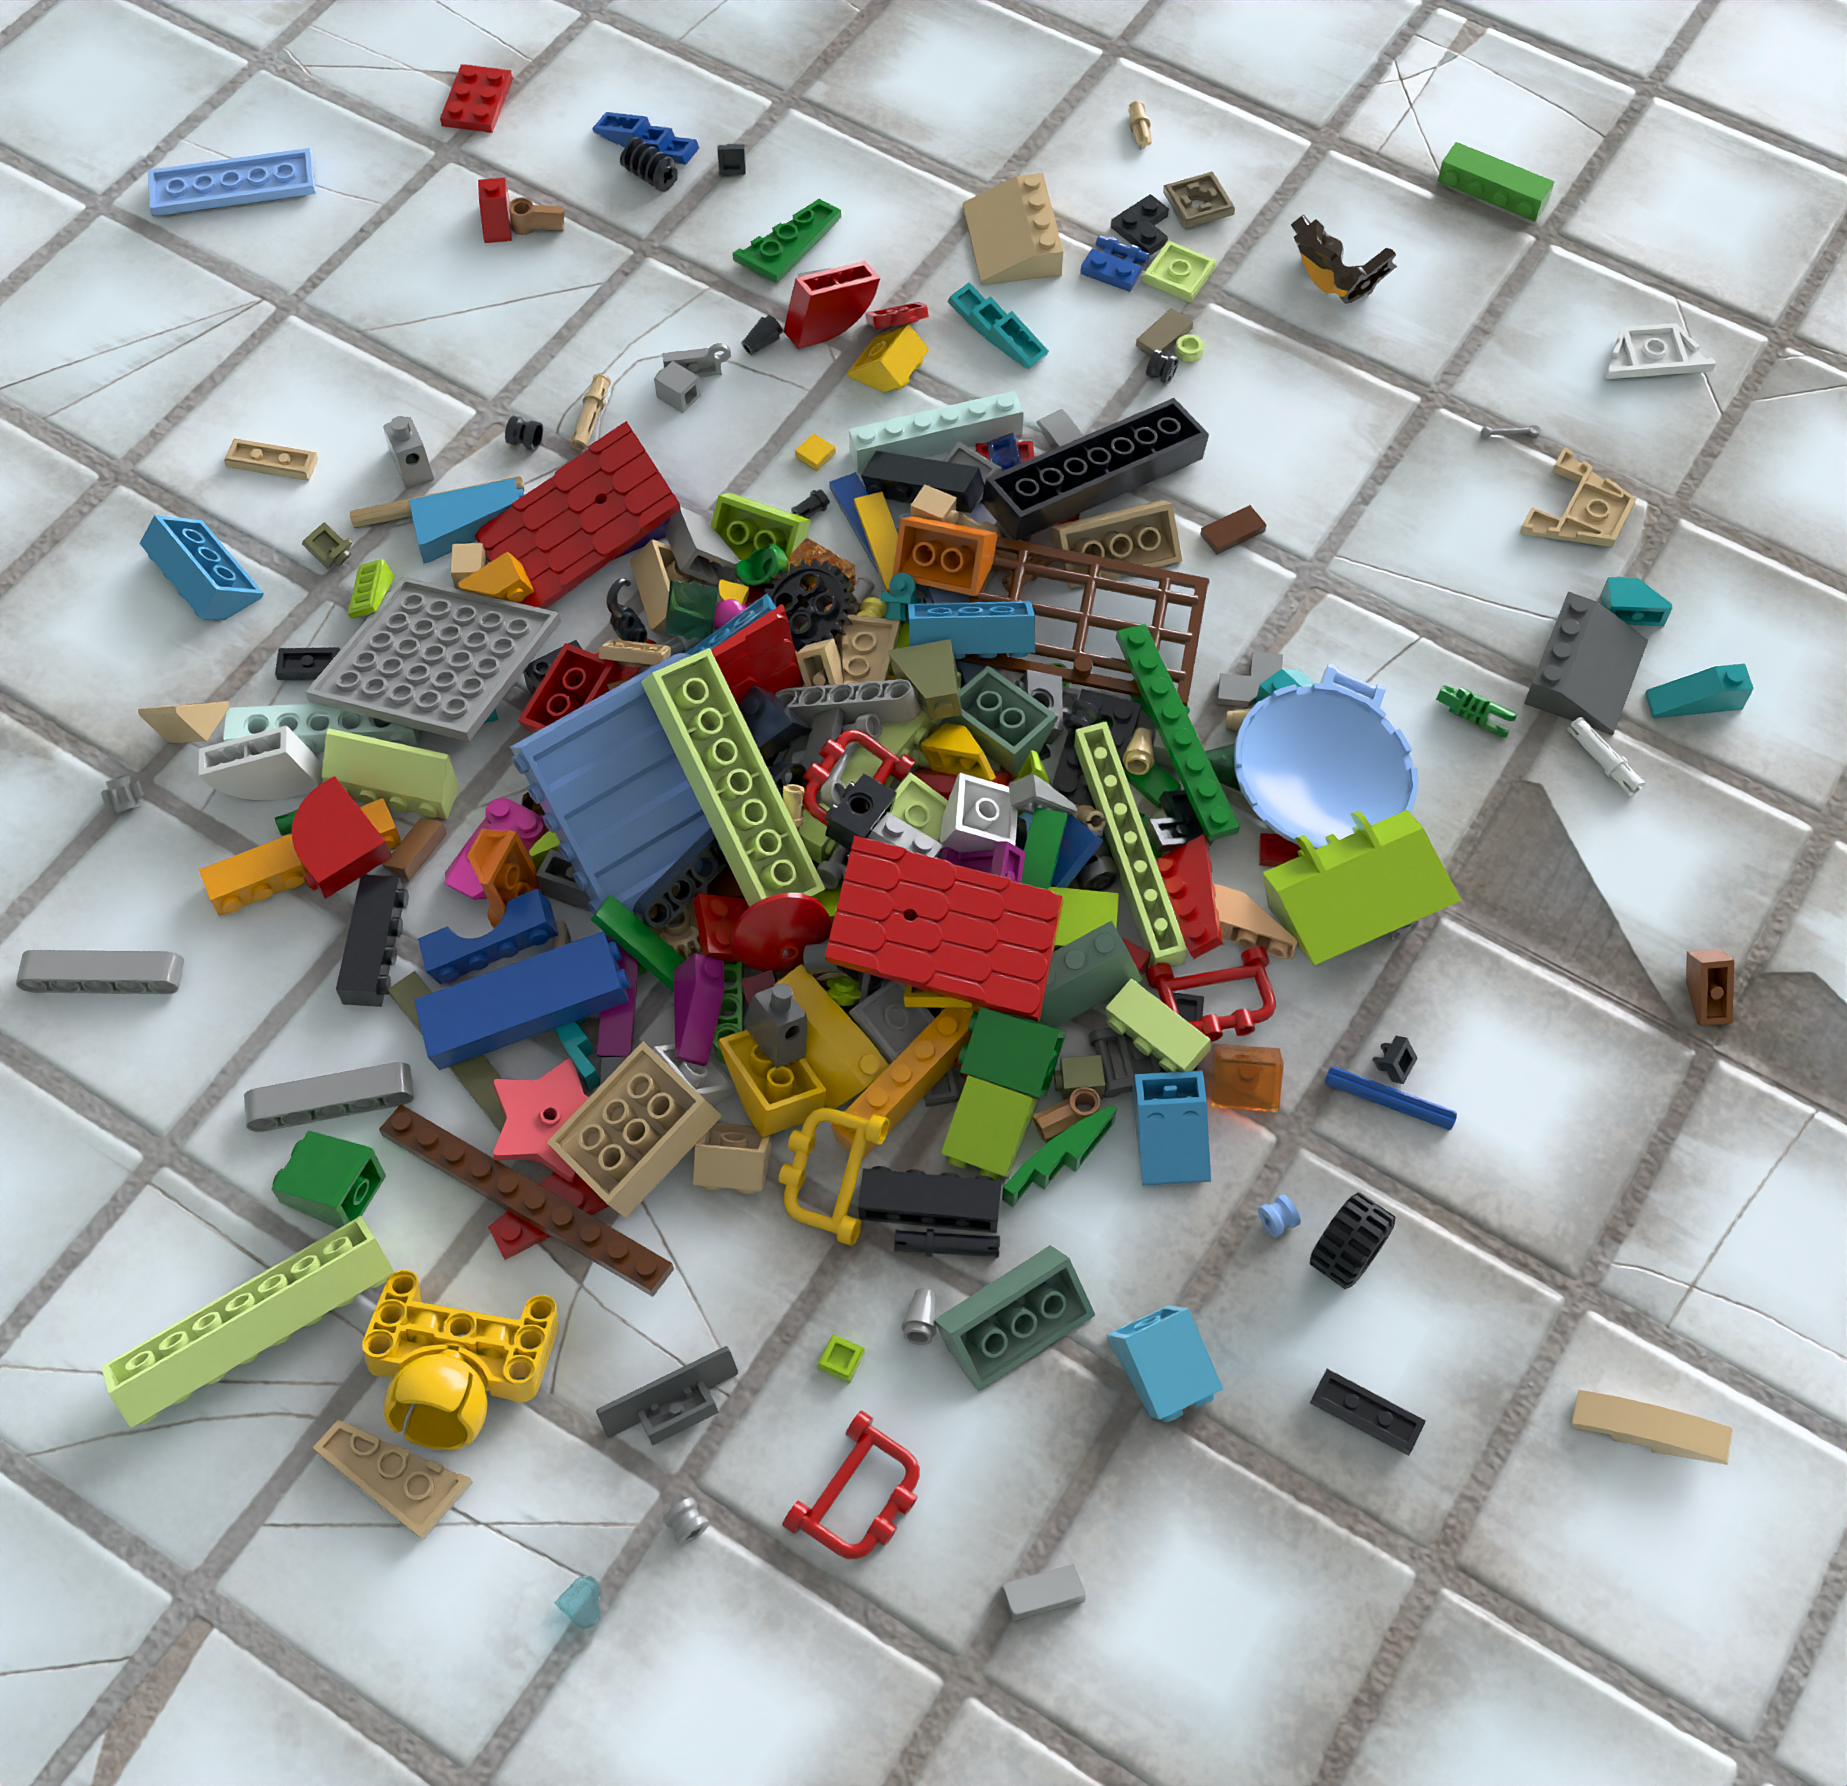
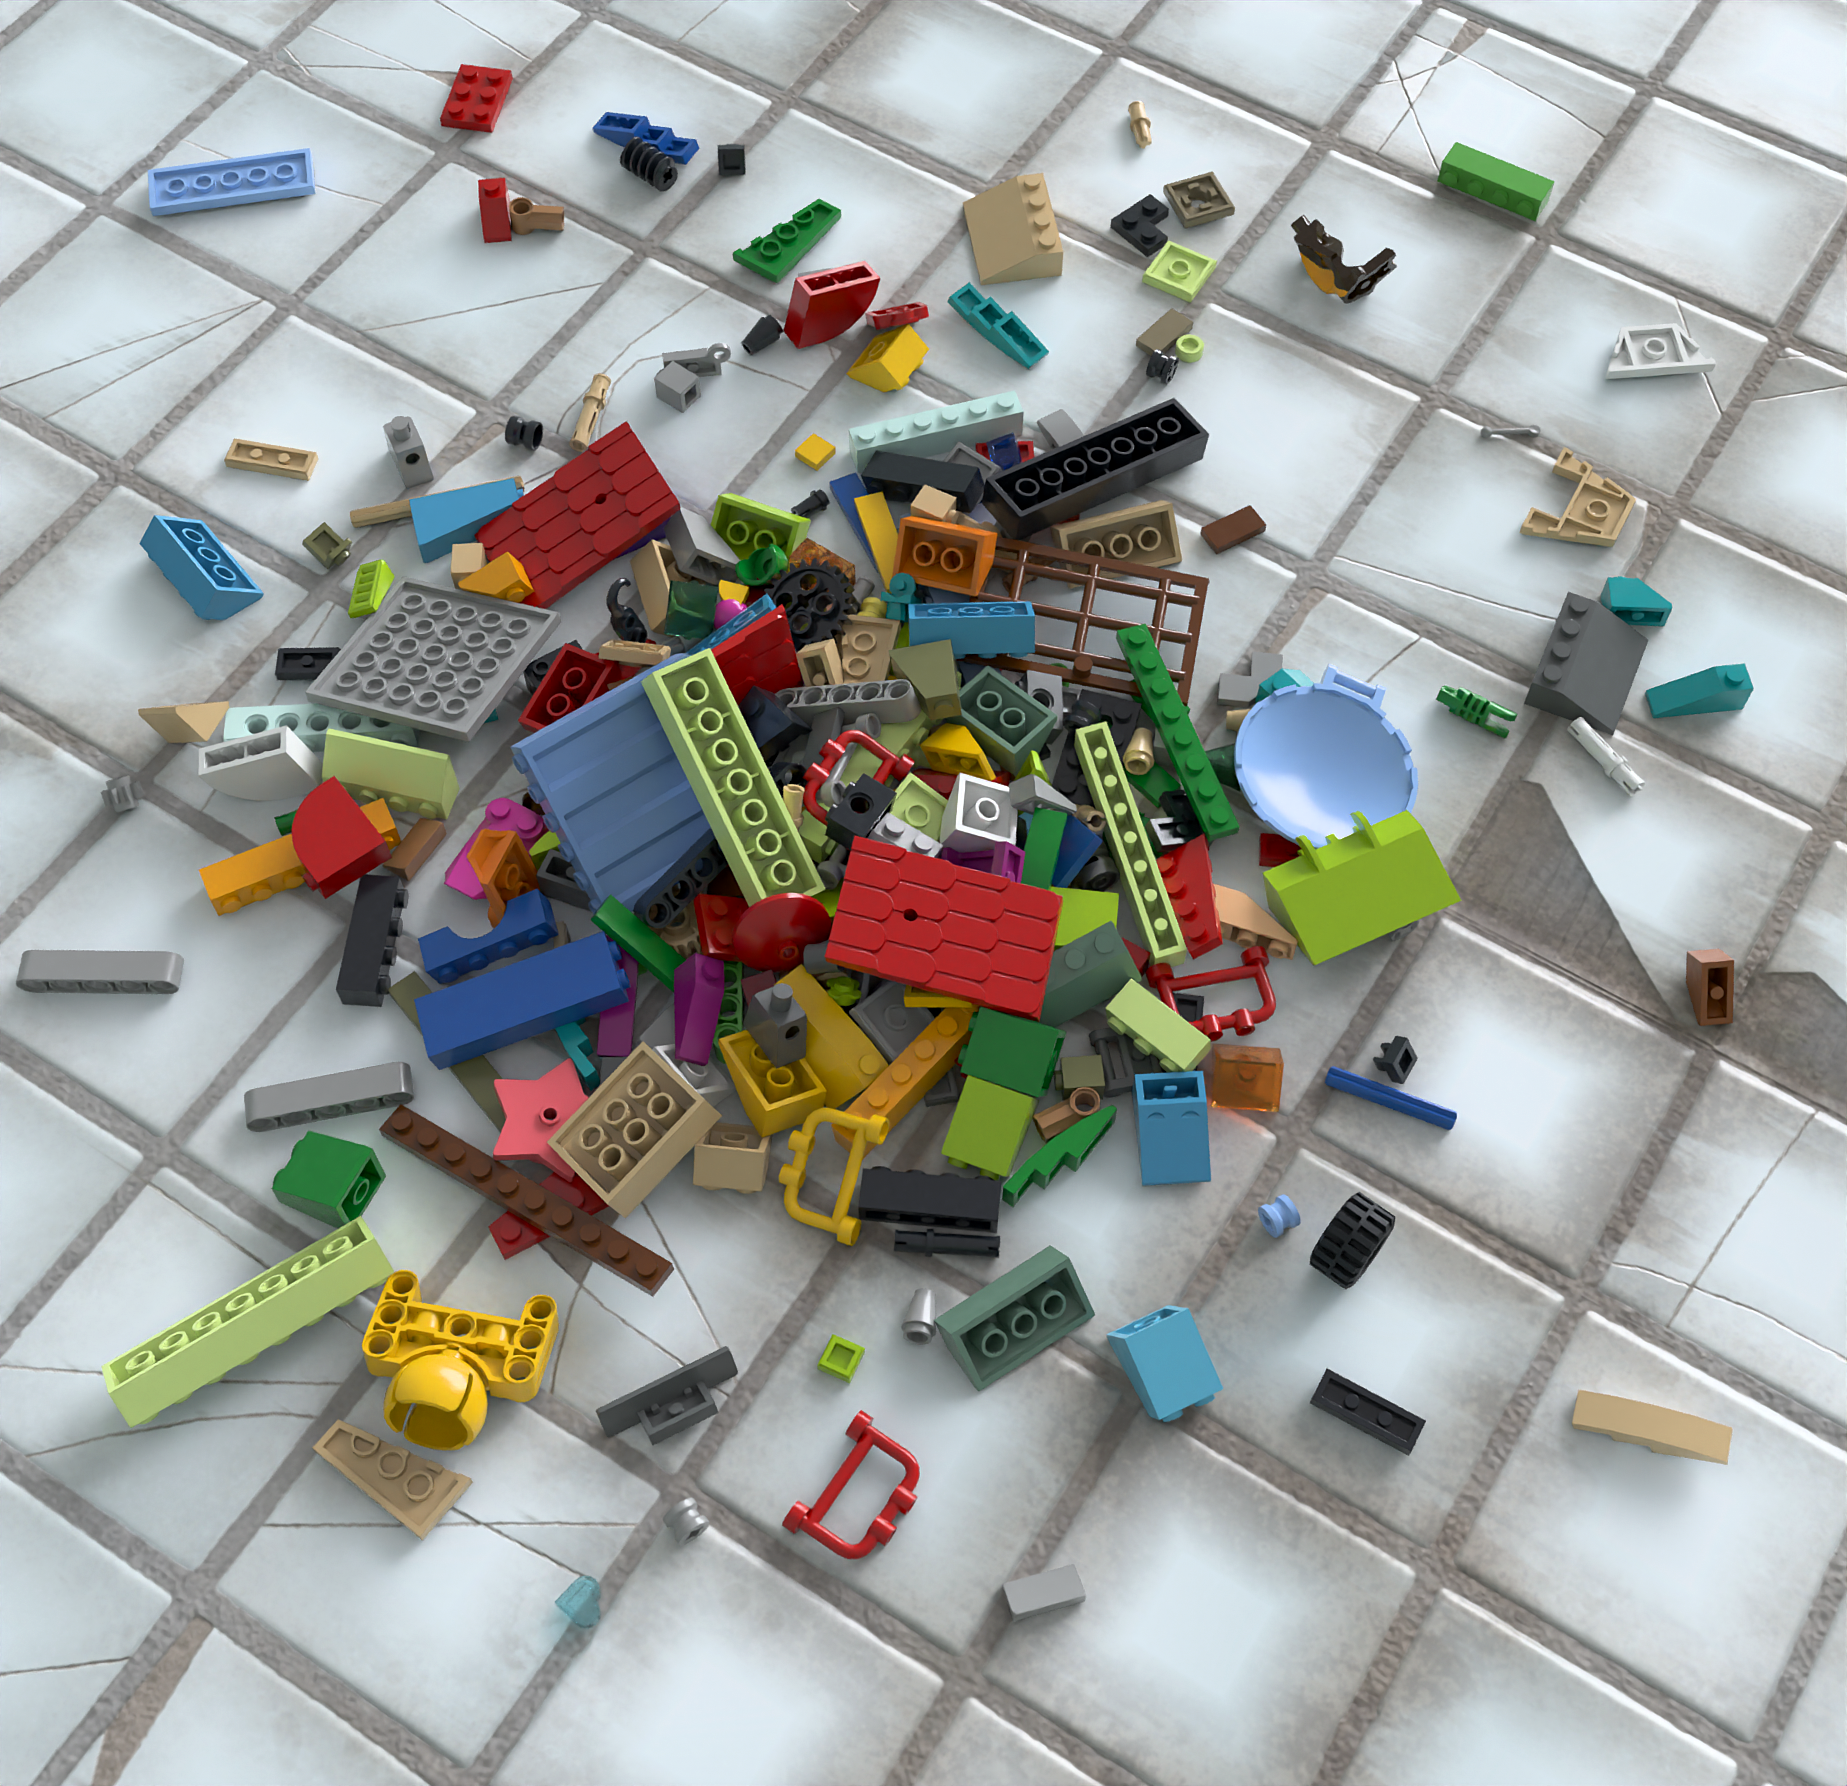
blue plate [1080,236,1150,292] -> none

